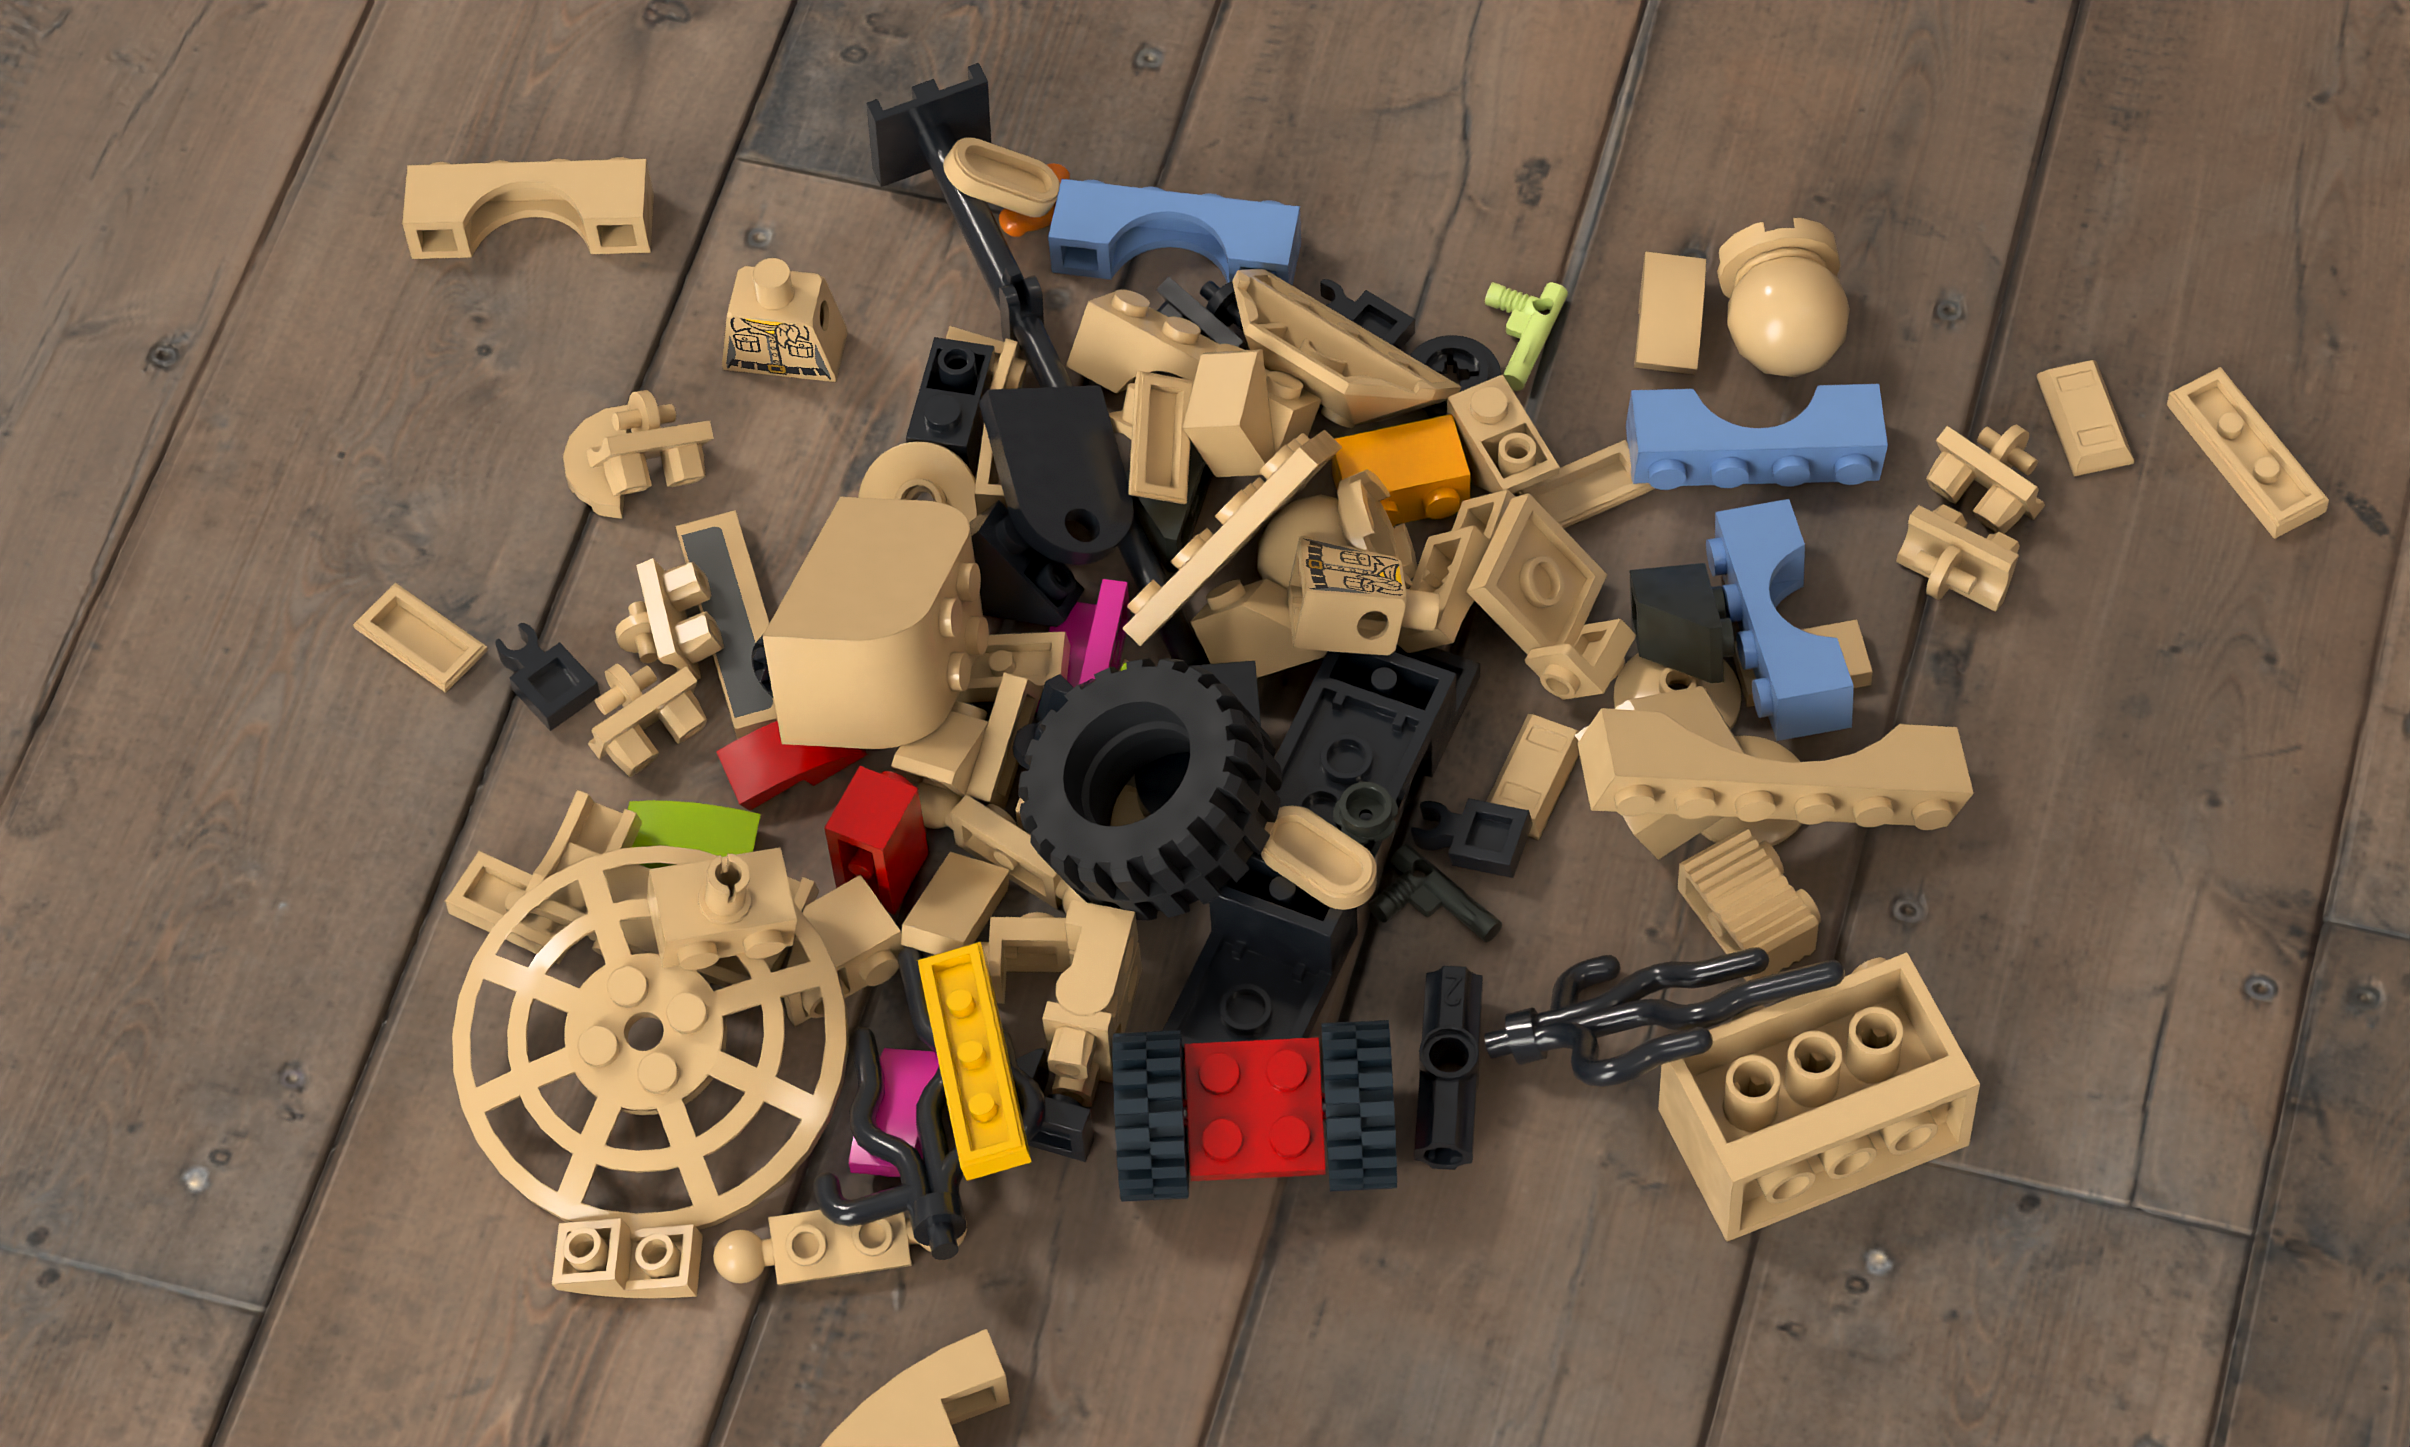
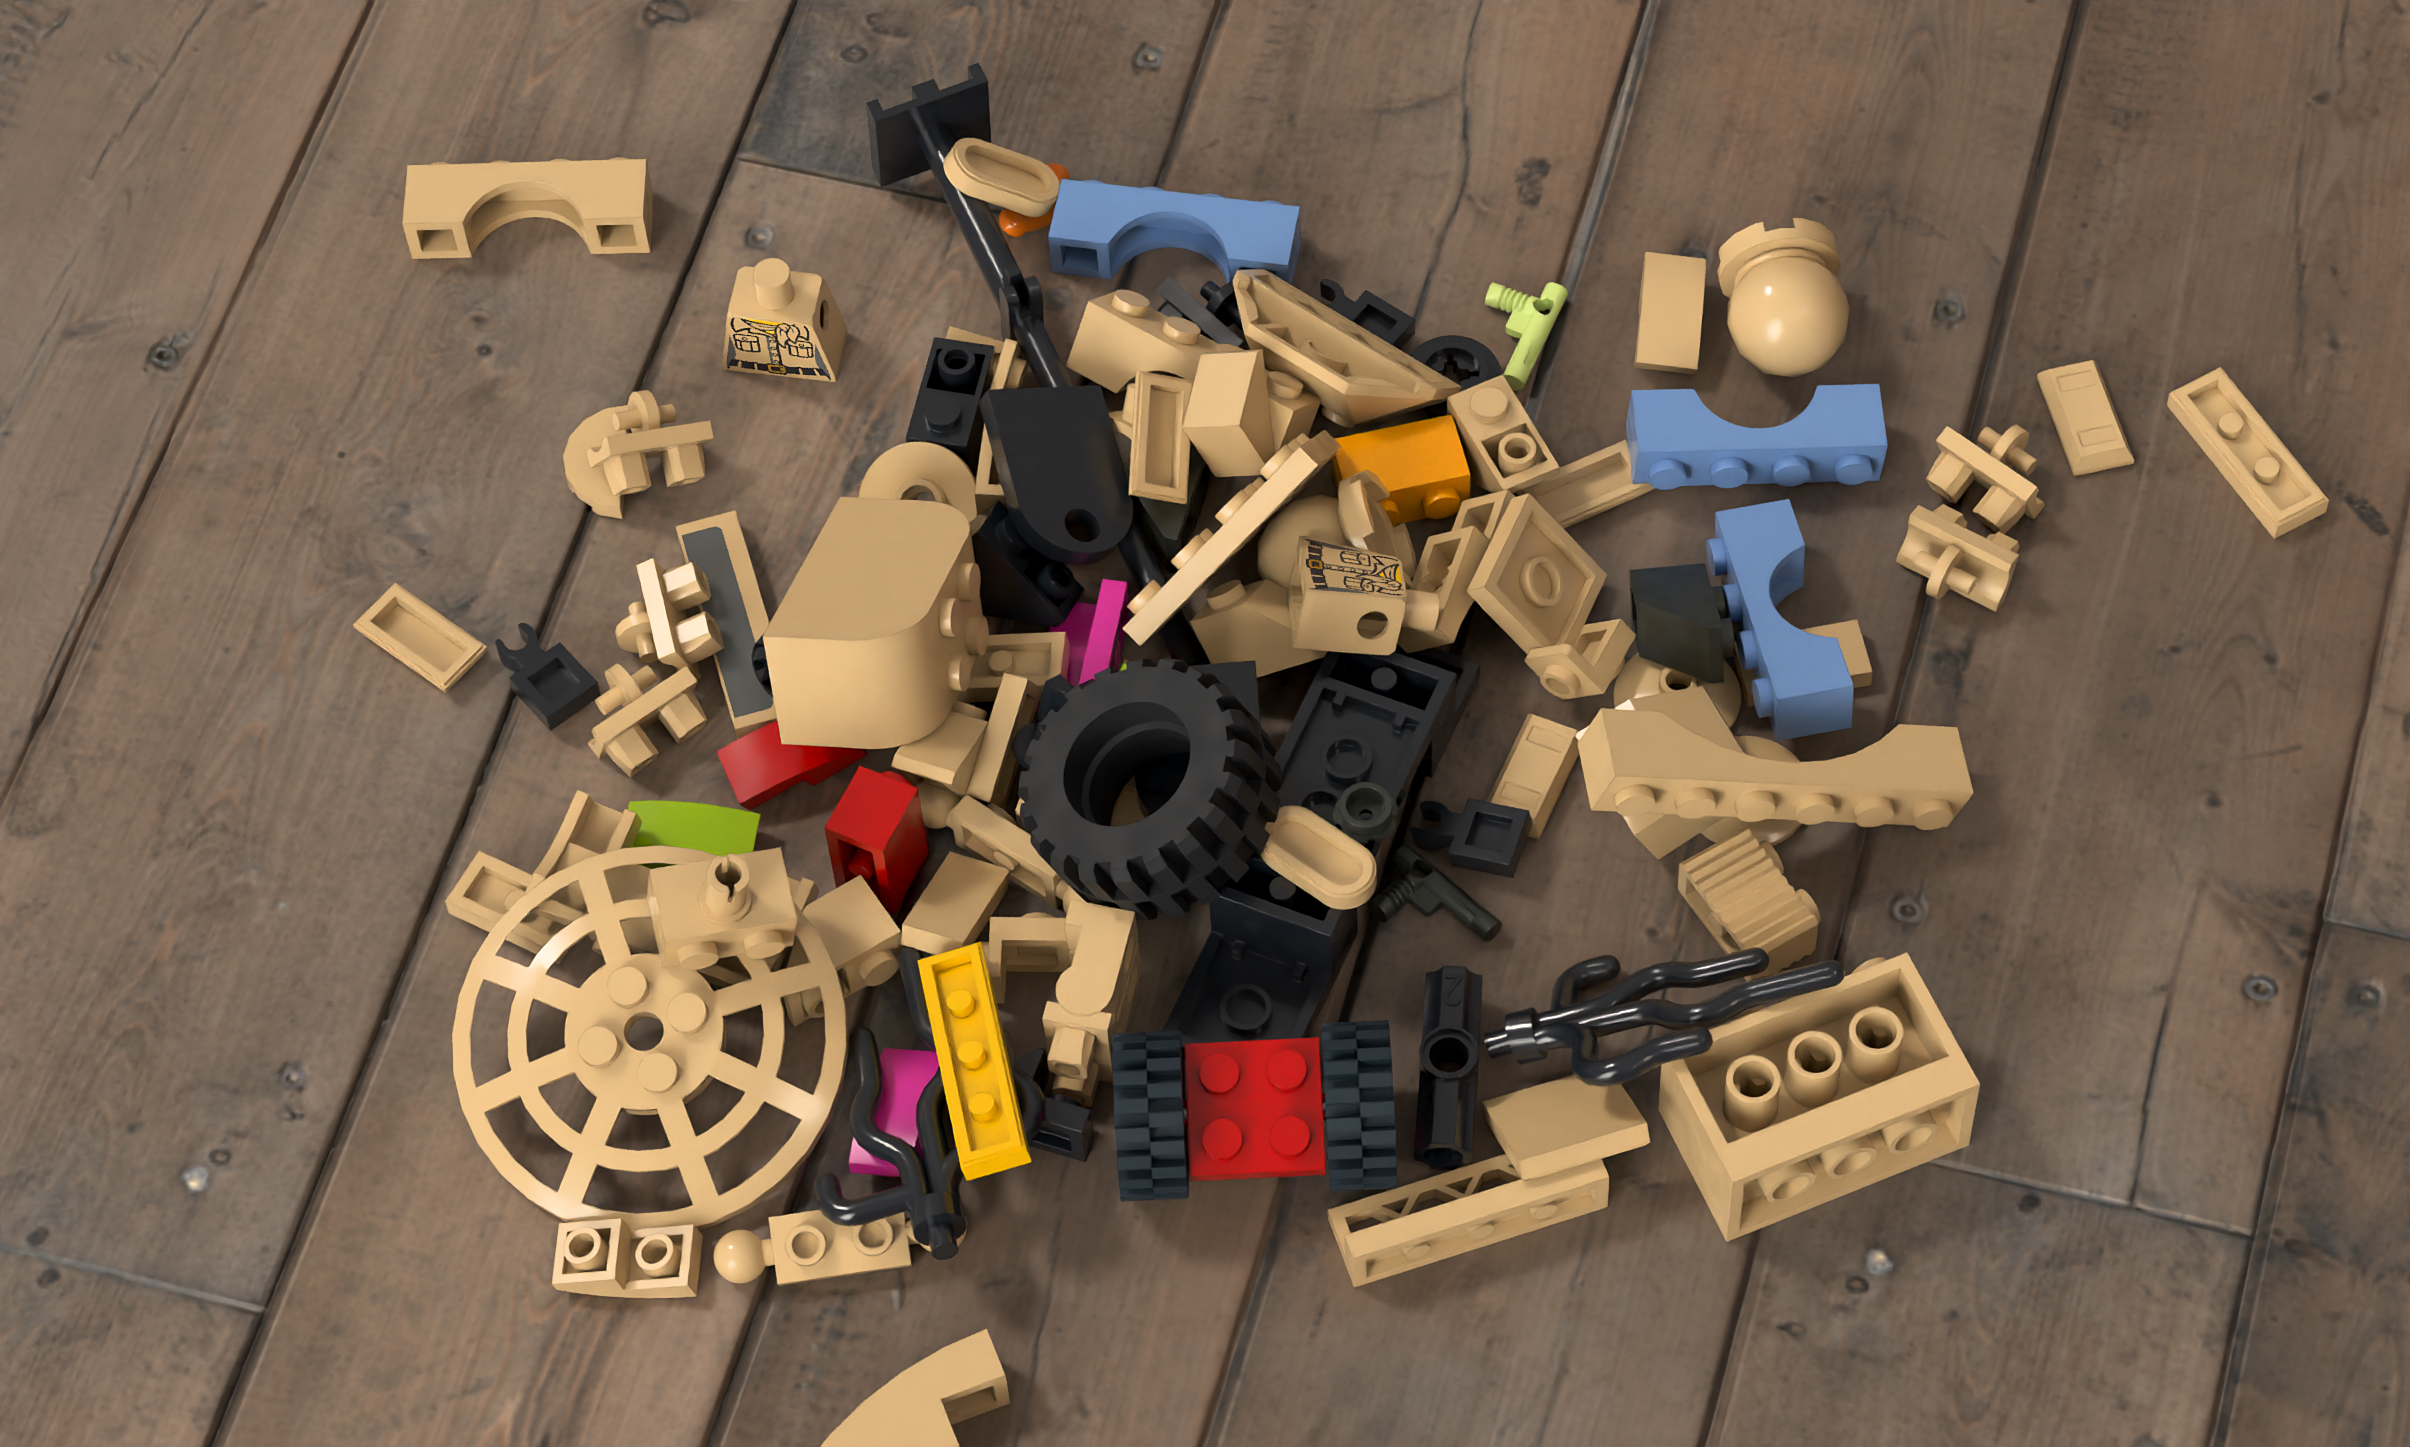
none -> tan fence [1328,1154,1609,1288]
none -> tan tile [1482,1074,1651,1181]

